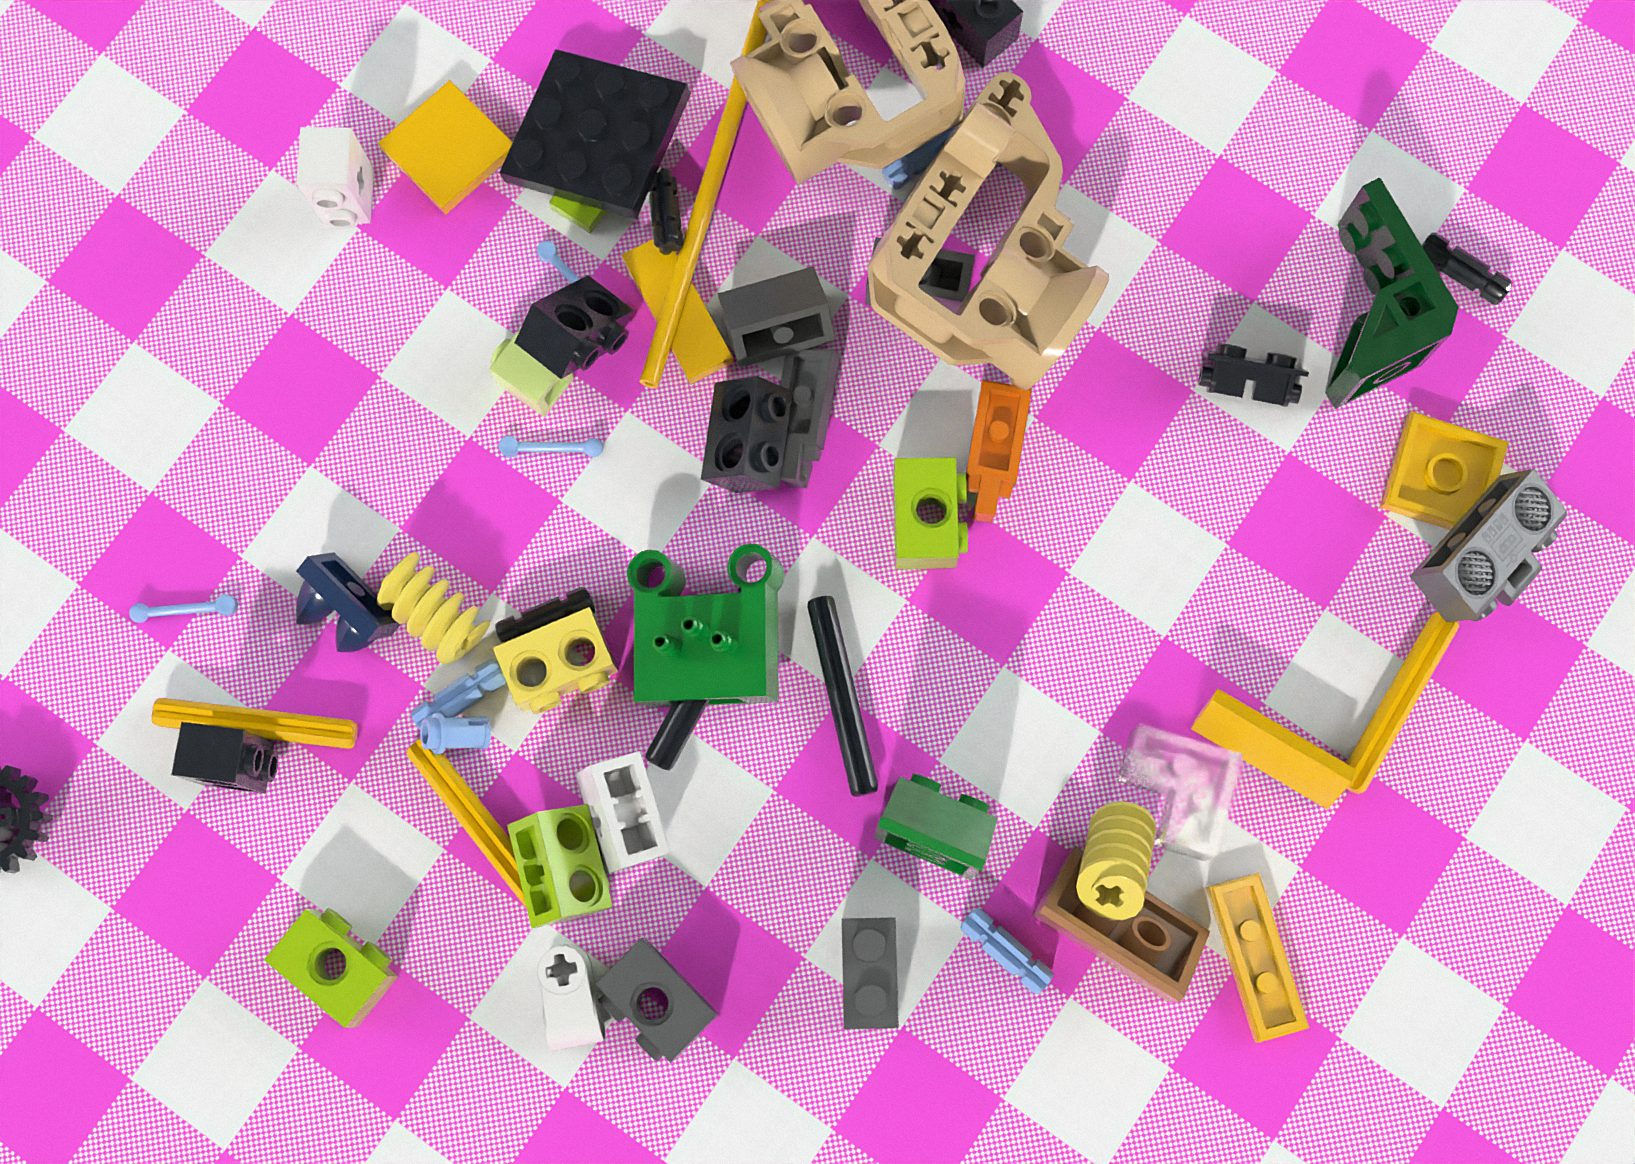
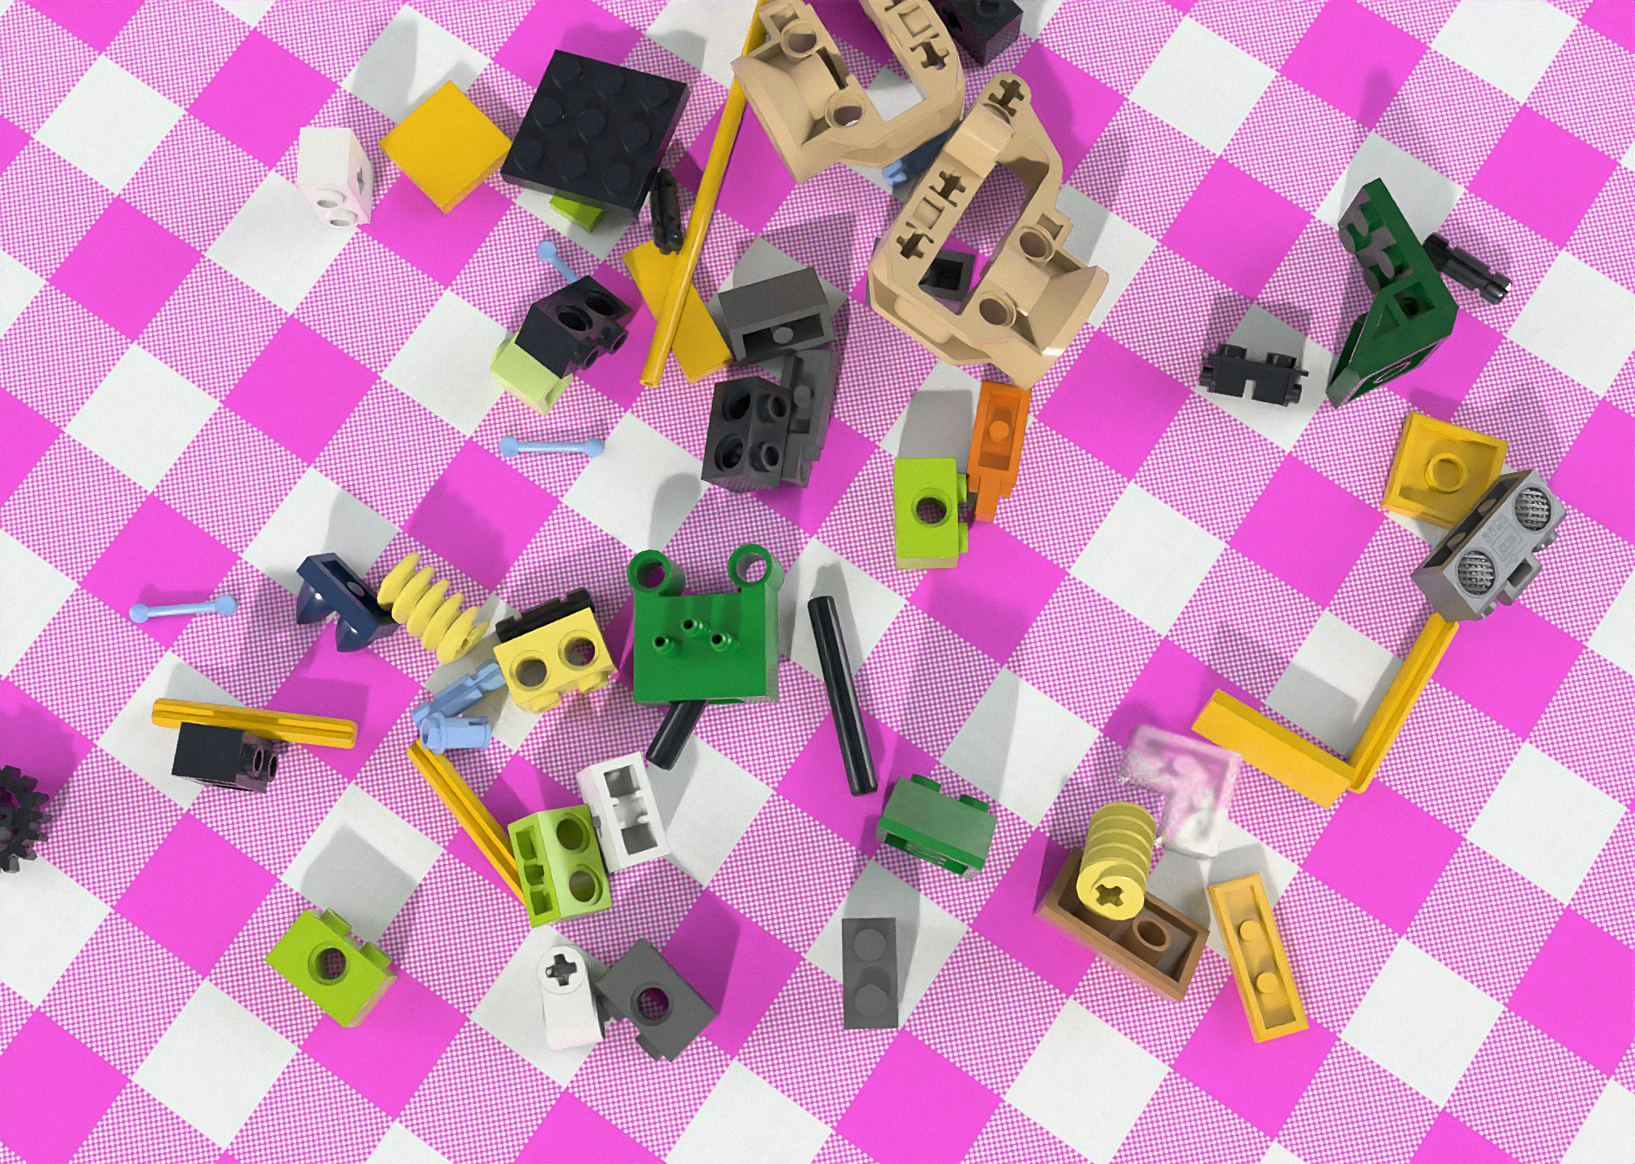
light blue axle [960,908,1054,994] -> none

